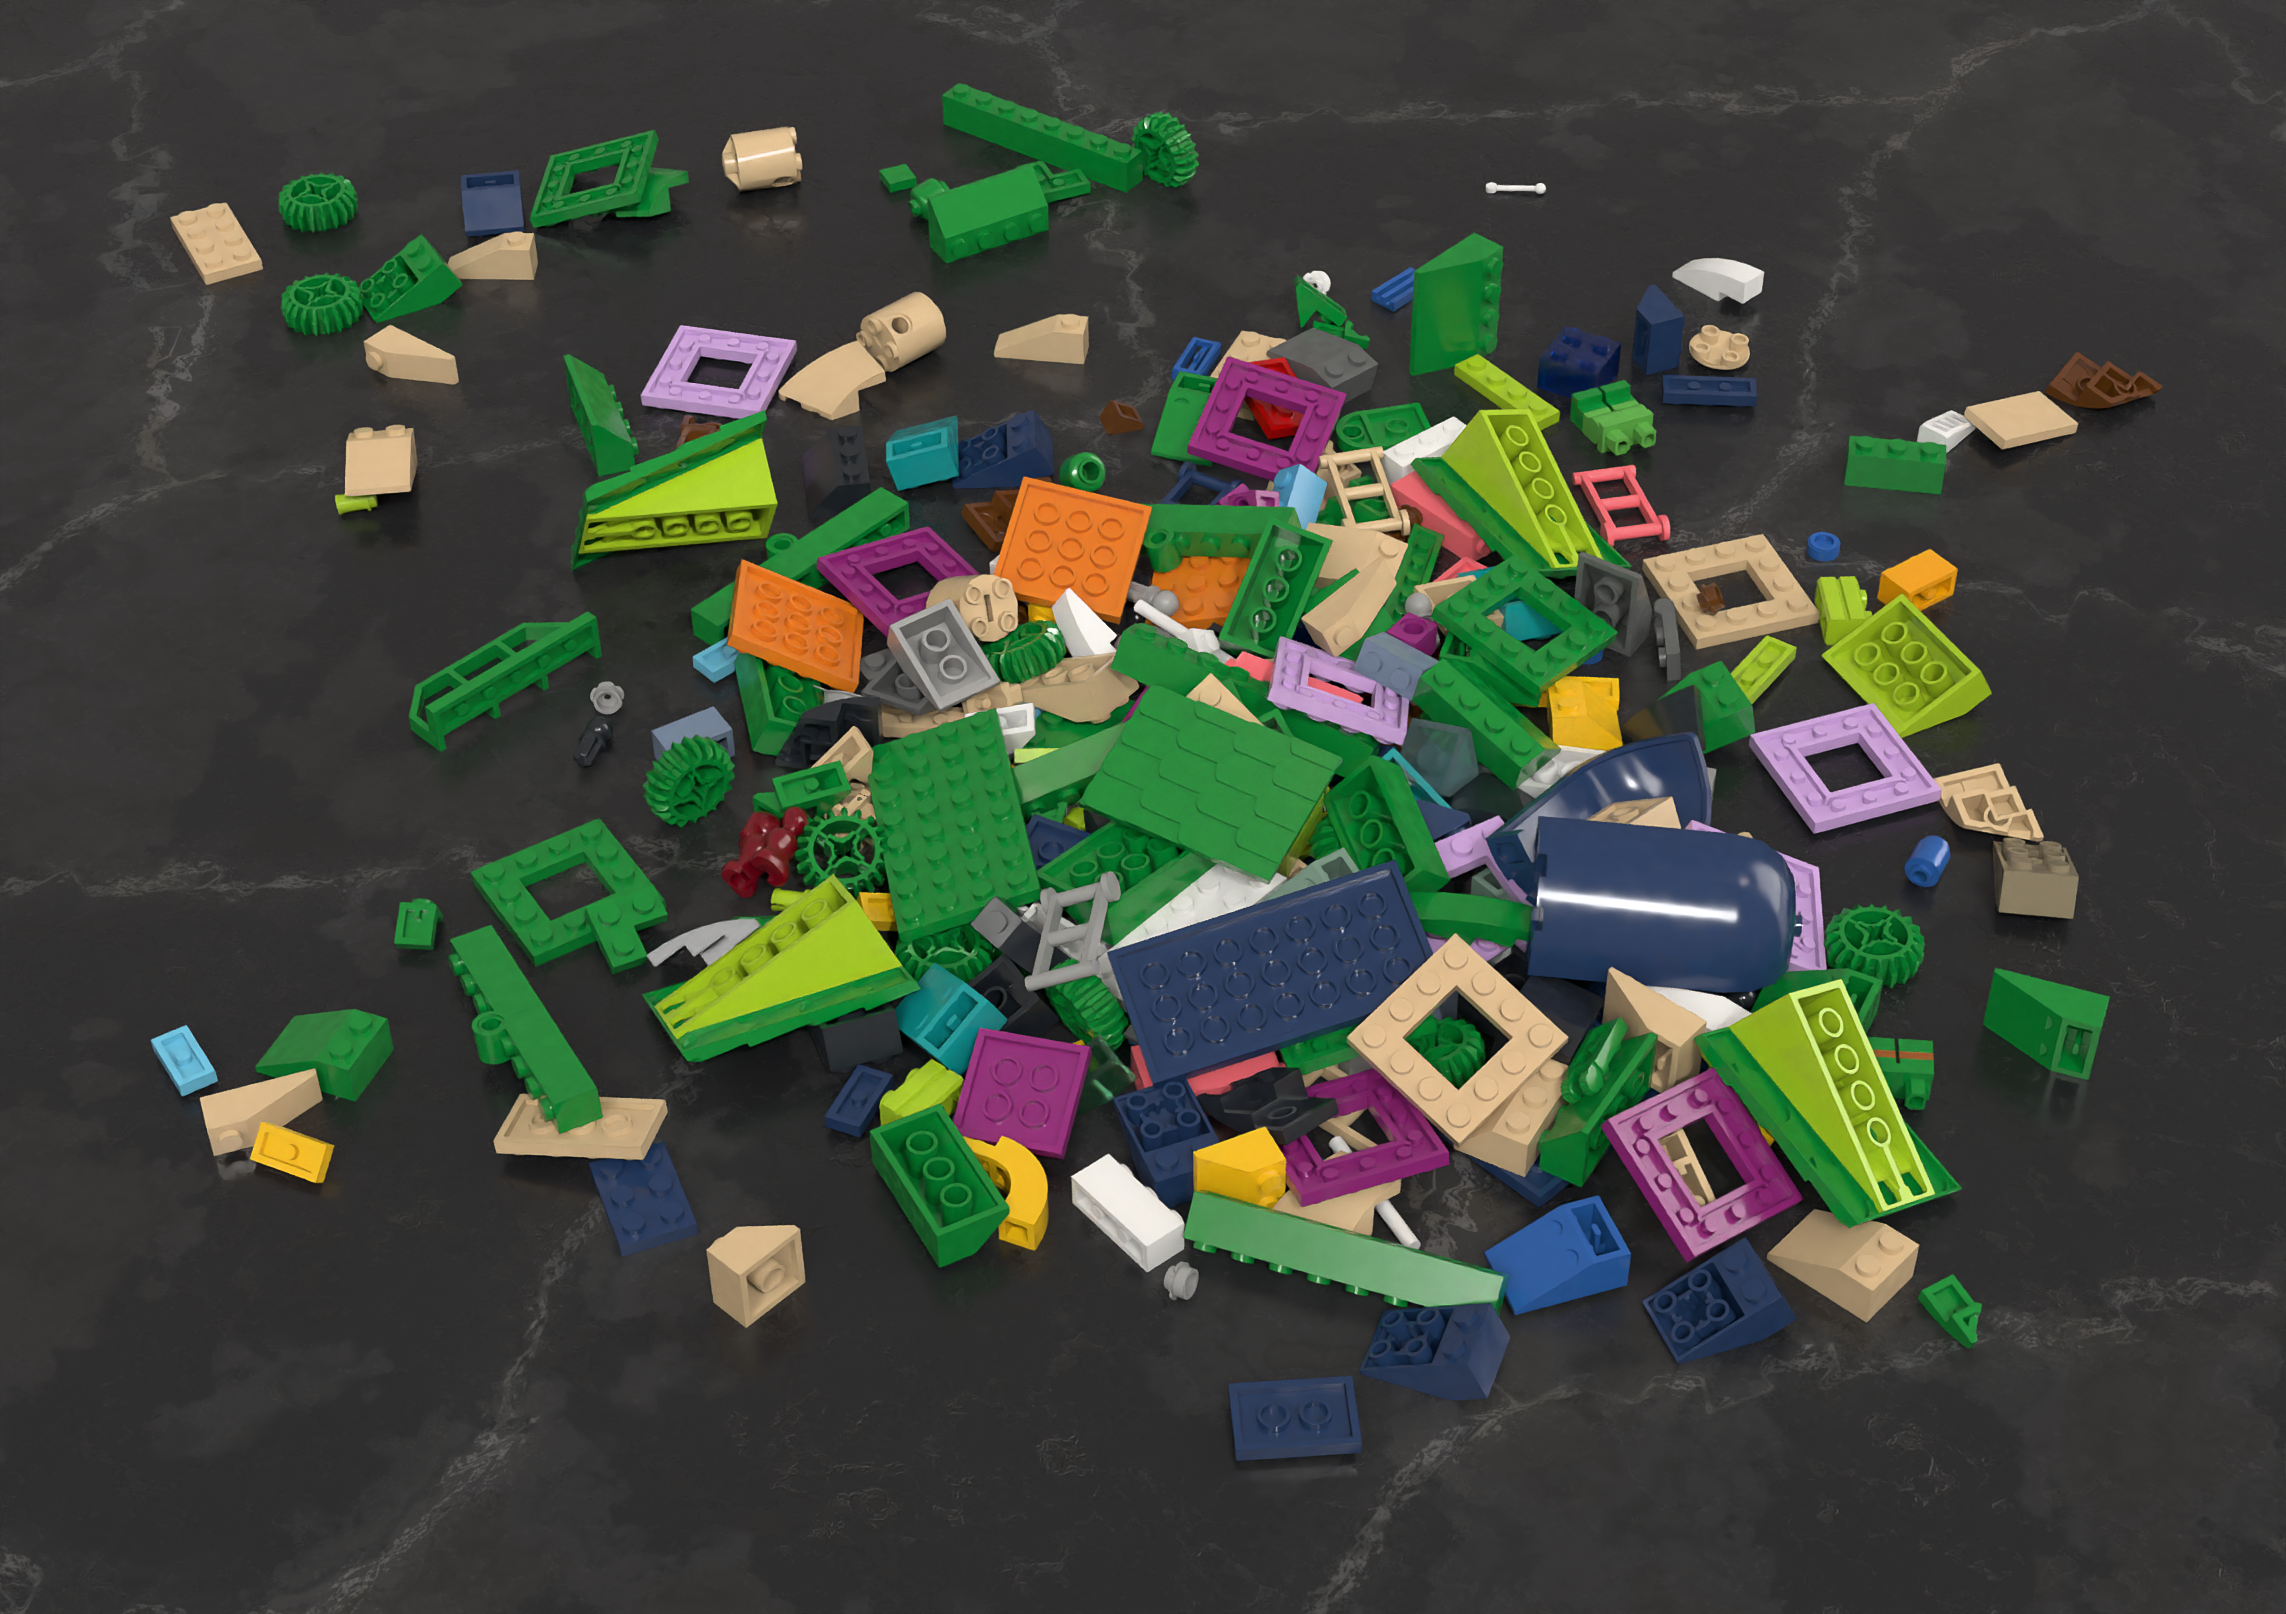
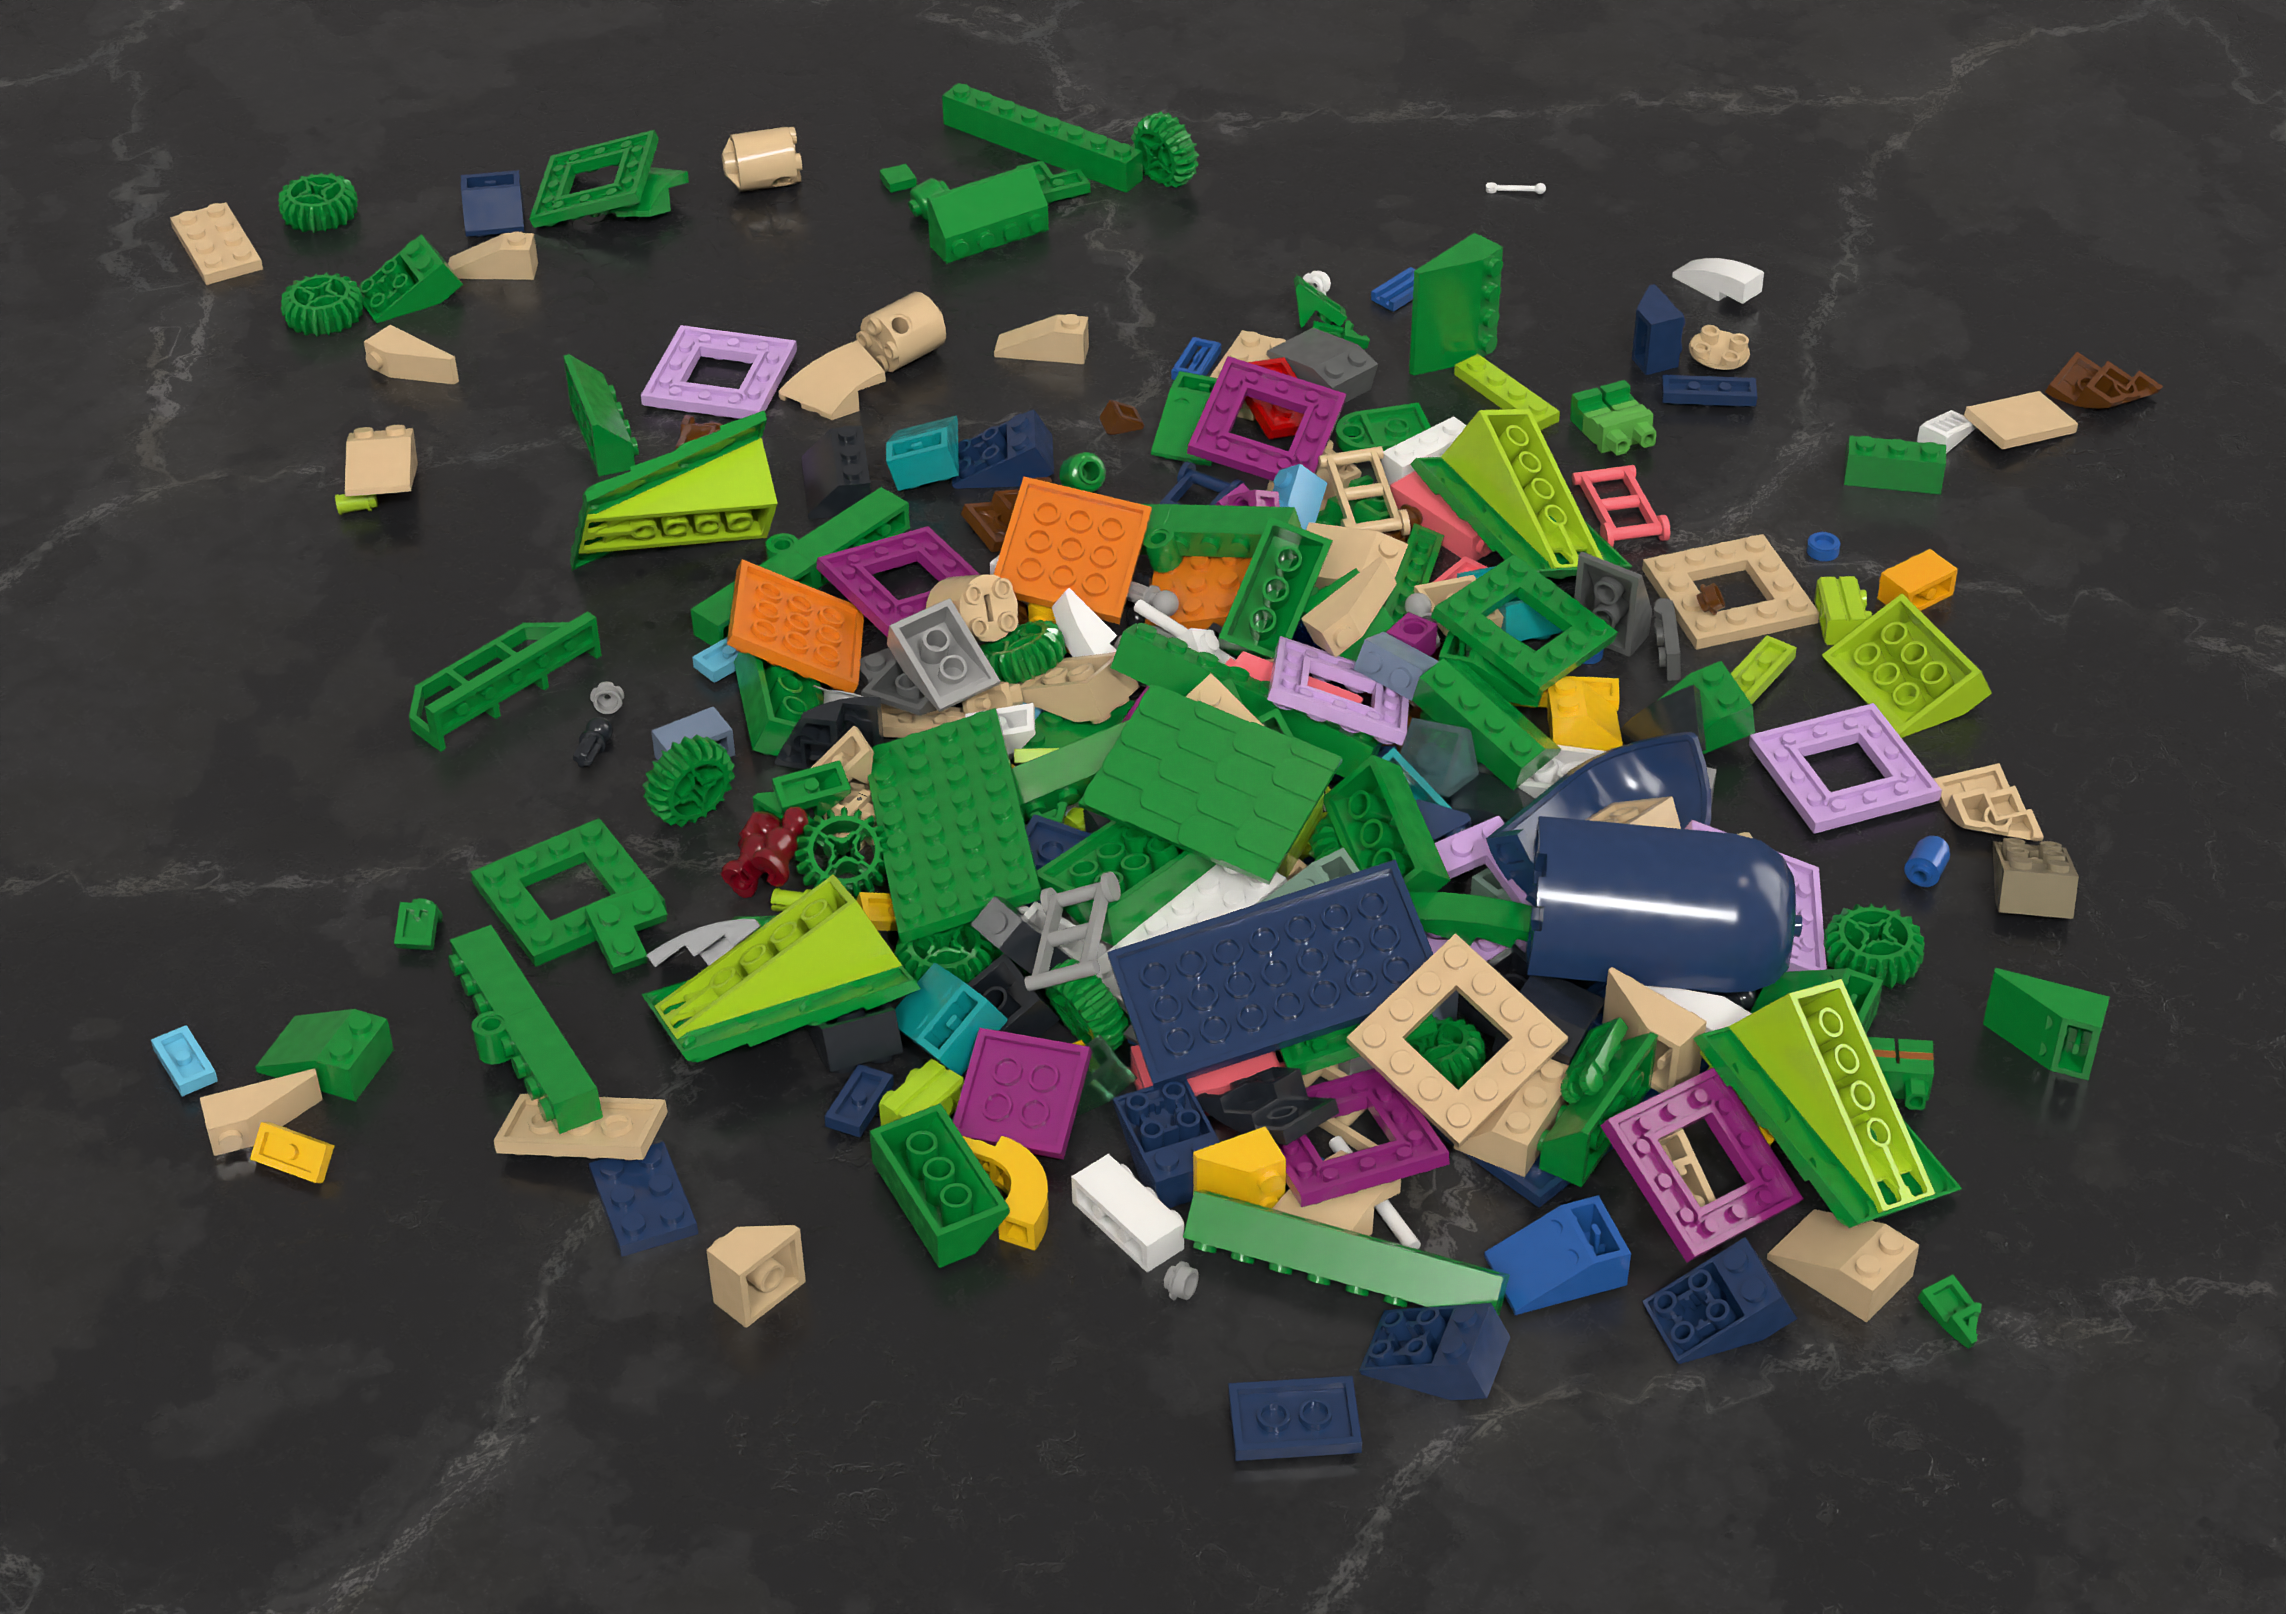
clear blue brick [1537,326,1621,398] -> none

